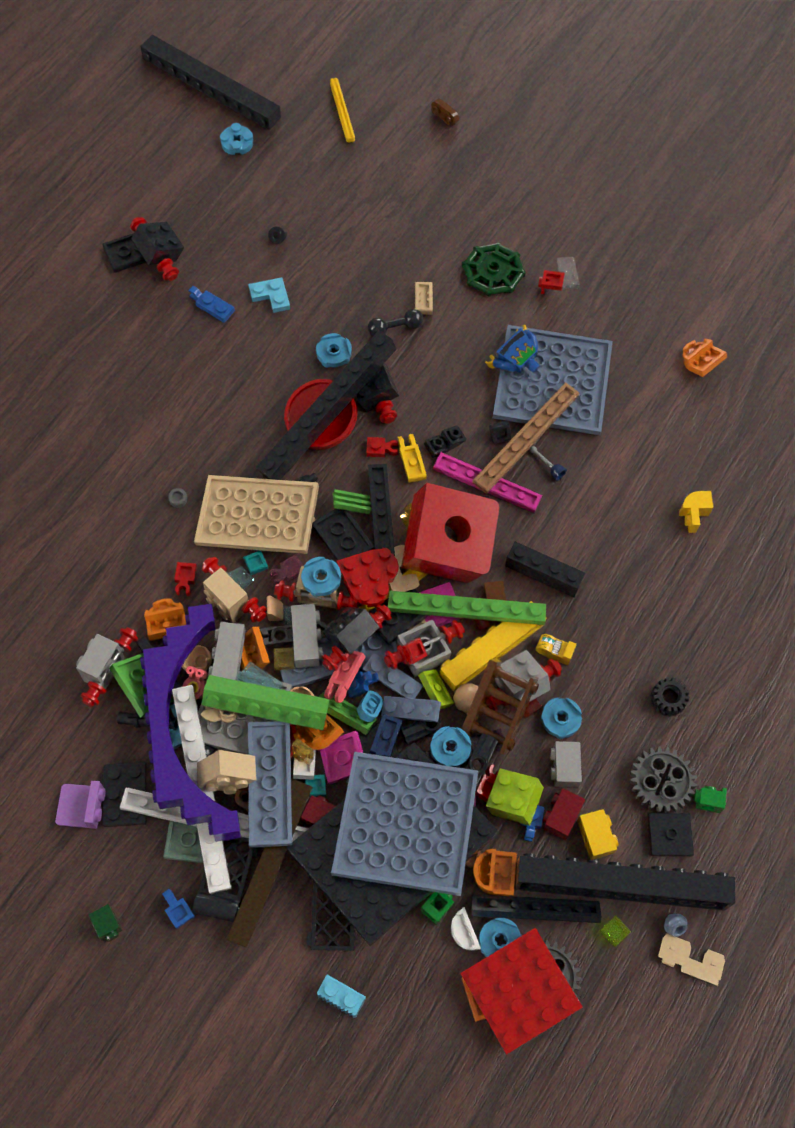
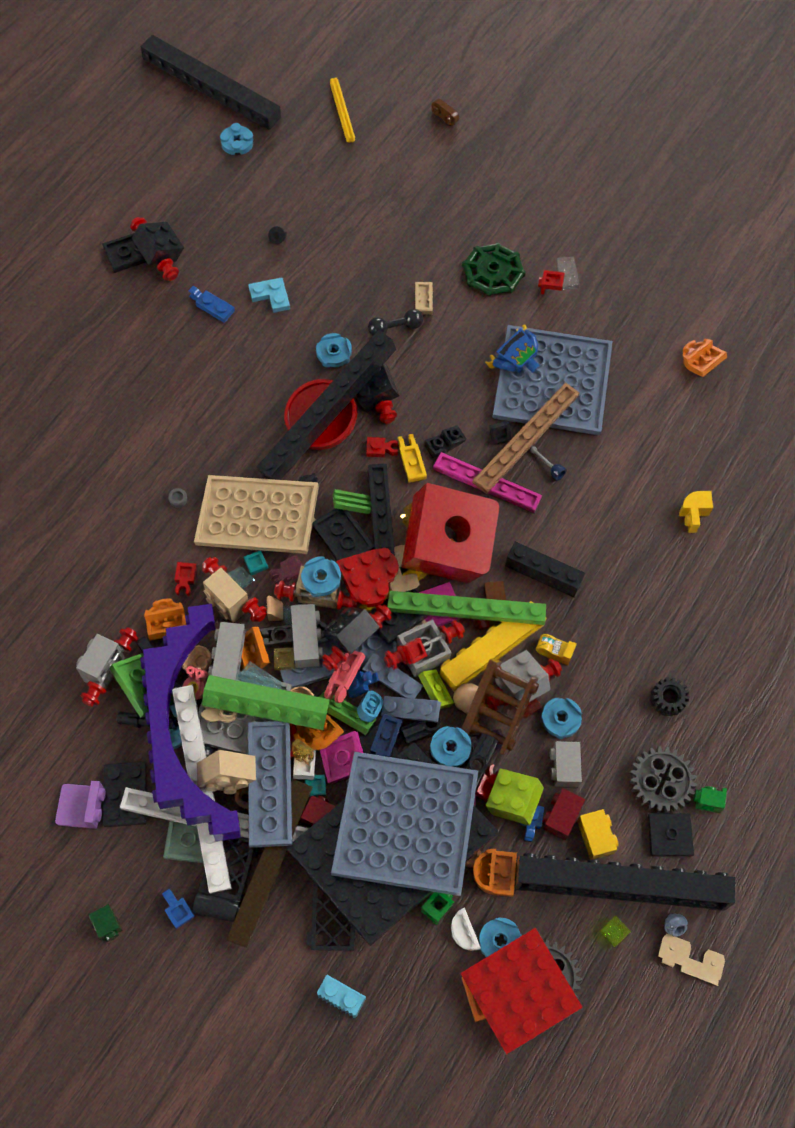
black plate [472,894,602,923] -> none

